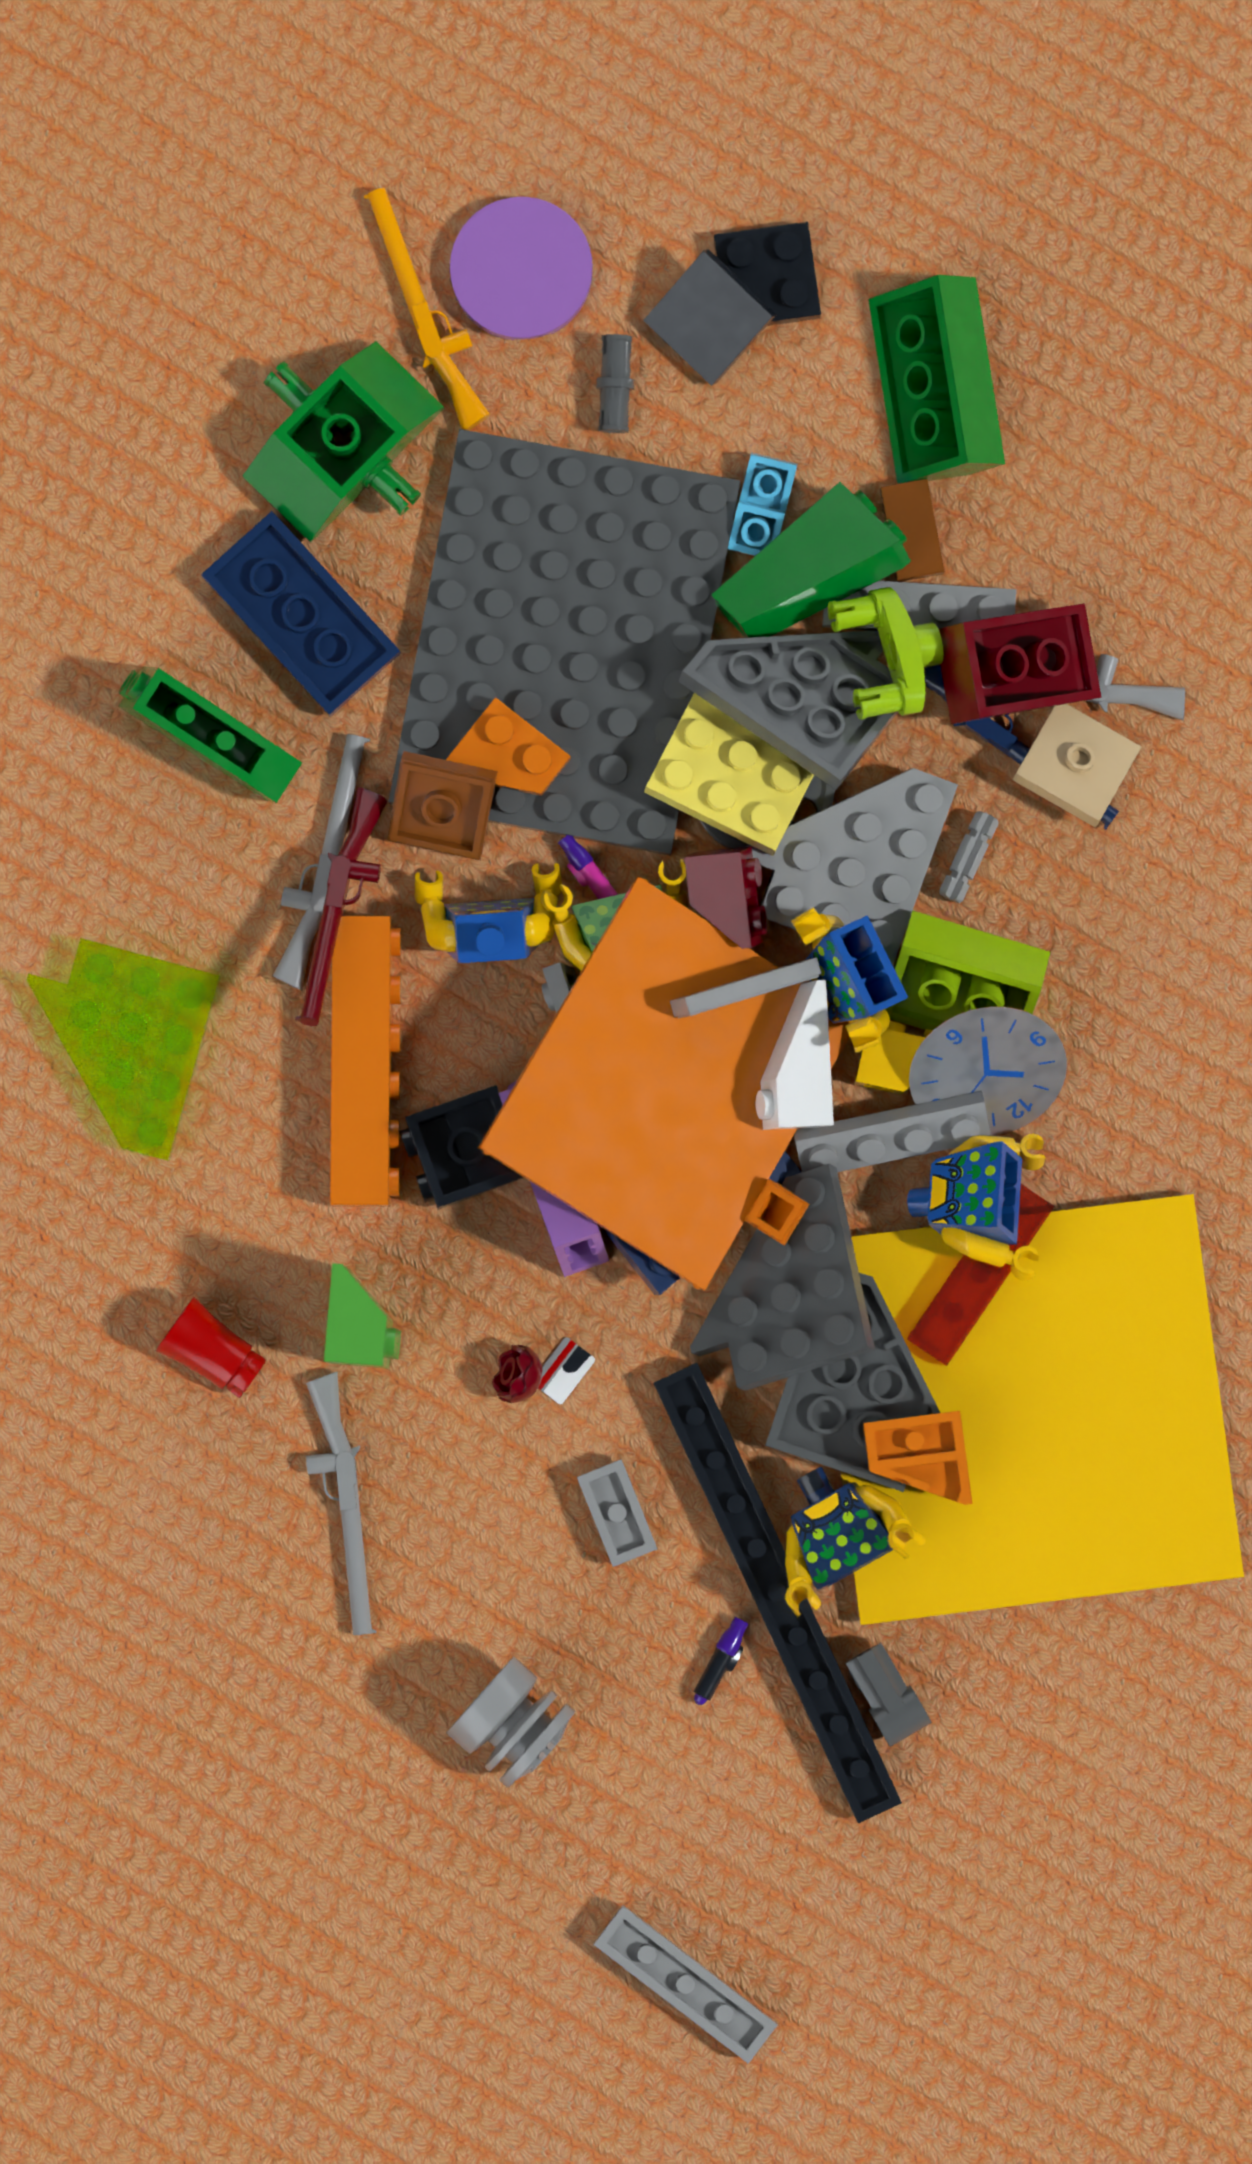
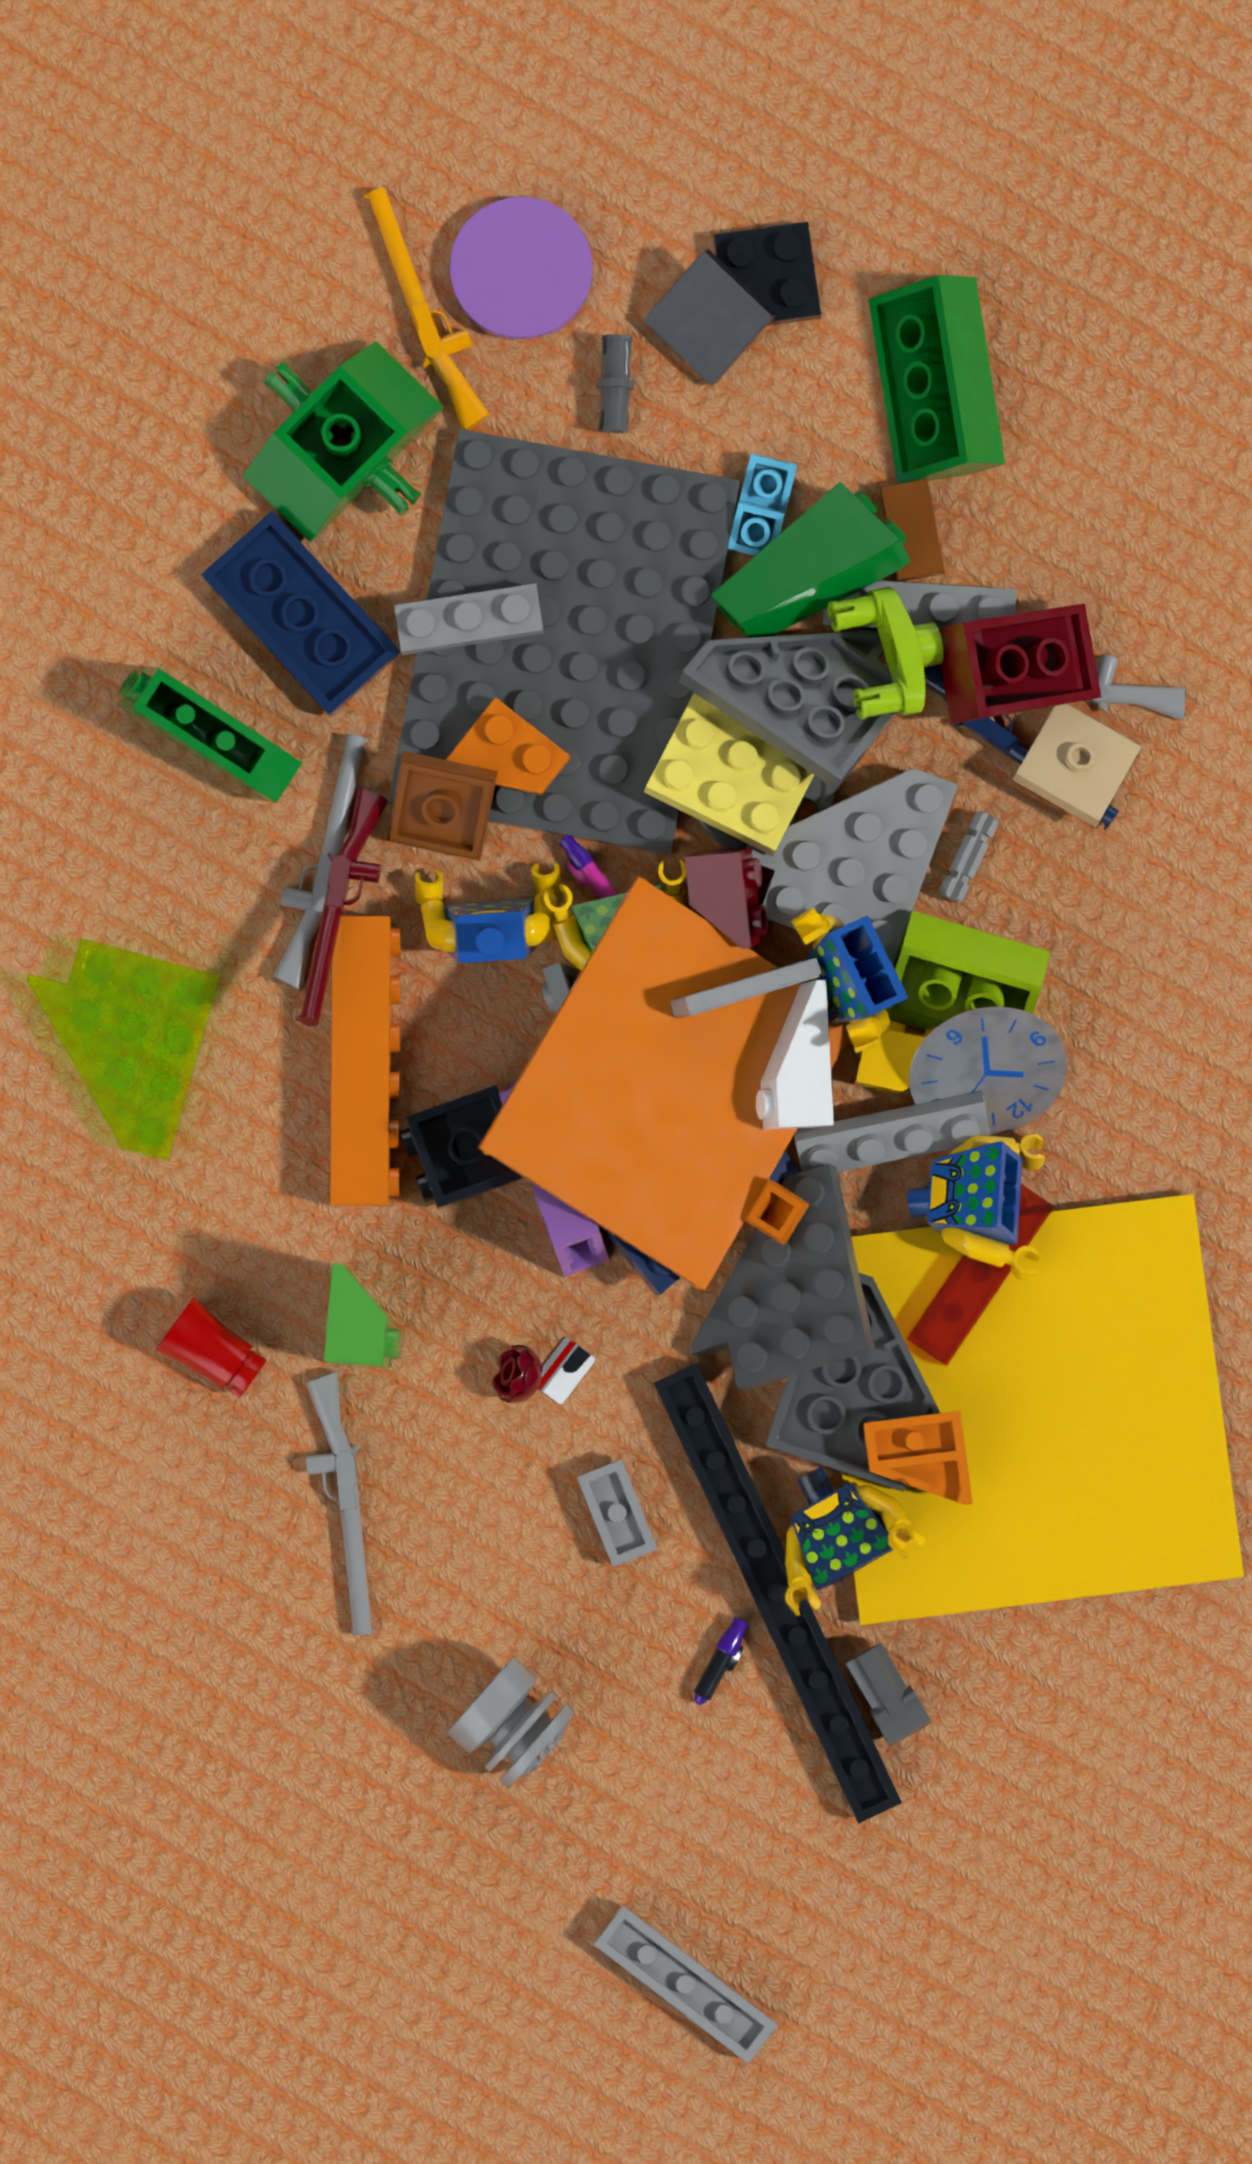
none -> light grey plate [394,583,544,655]

